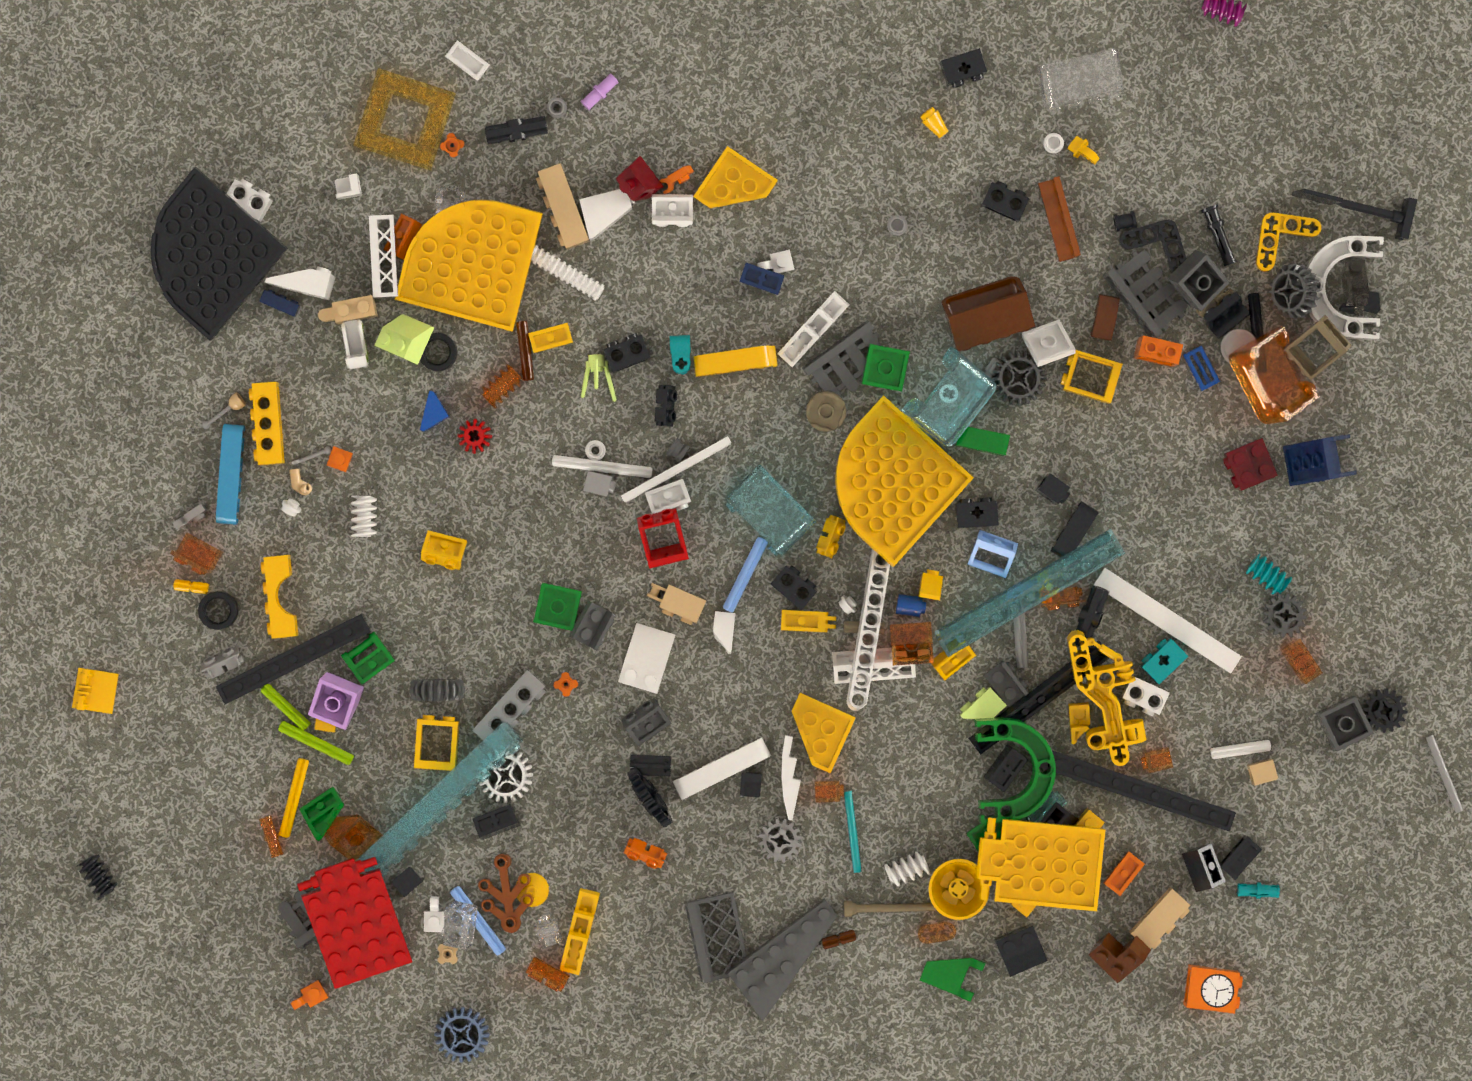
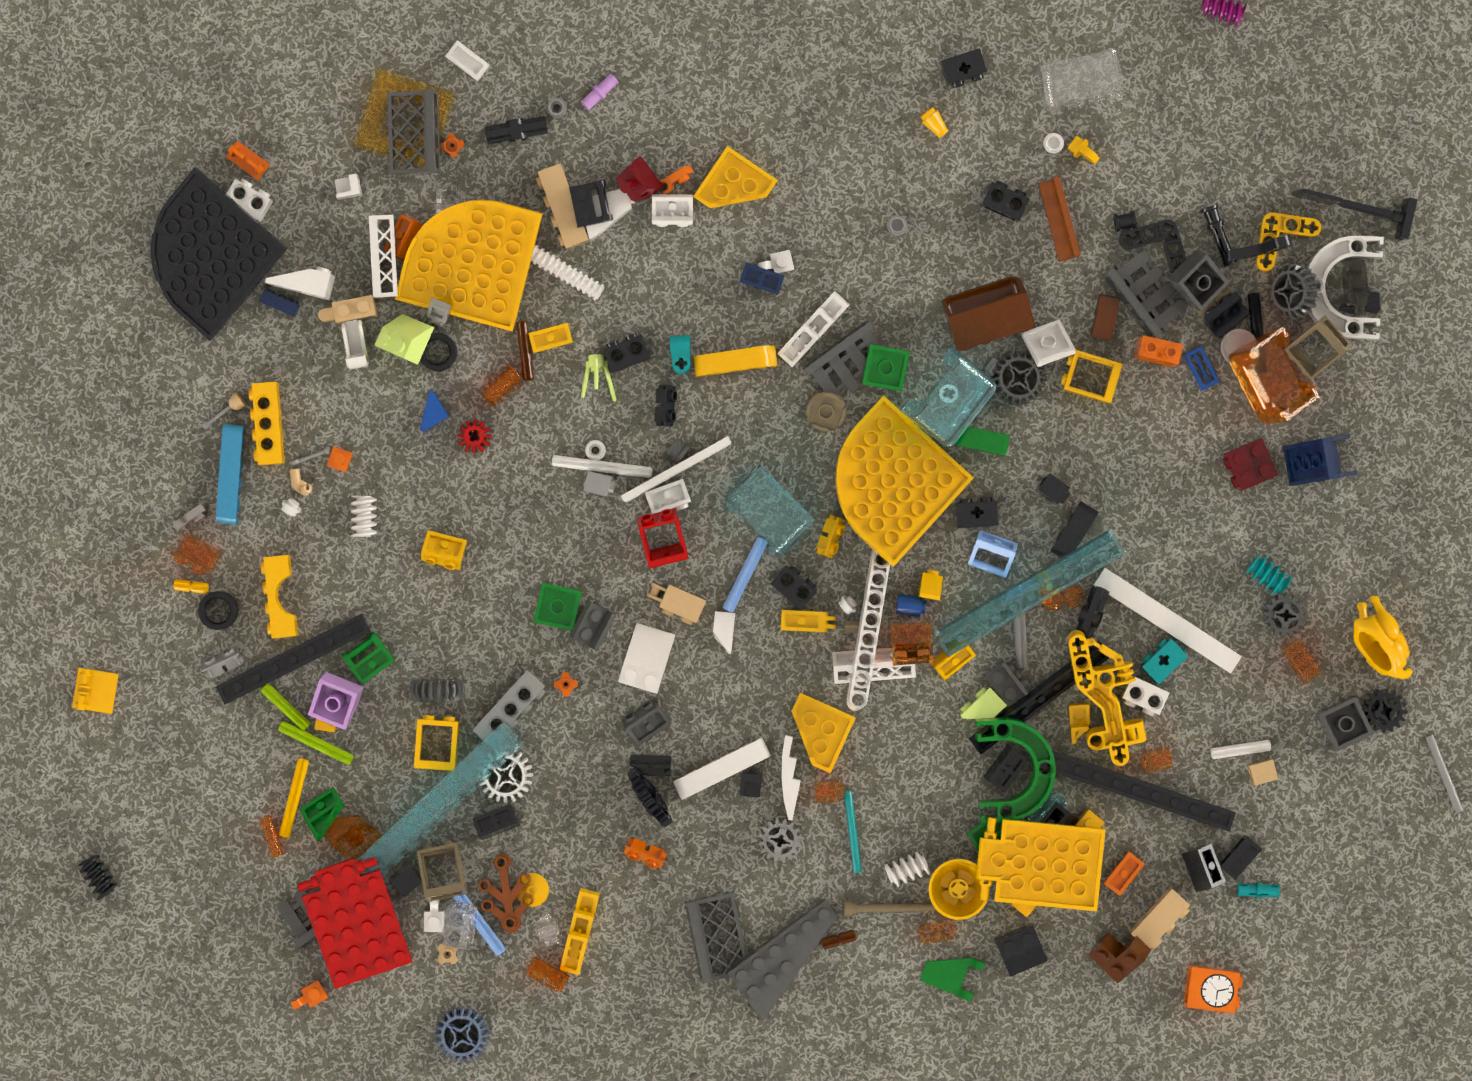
none -> orange hinge [226,140,270,181]
none -> dark grey fence [387,89,440,175]
none -> dark tan window [417,841,468,902]
none -> light grey plate [427,298,451,331]
none -> black plate [569,180,613,228]
none -> black beam [1223,235,1292,262]
none -> yellow piece [1353,596,1413,680]

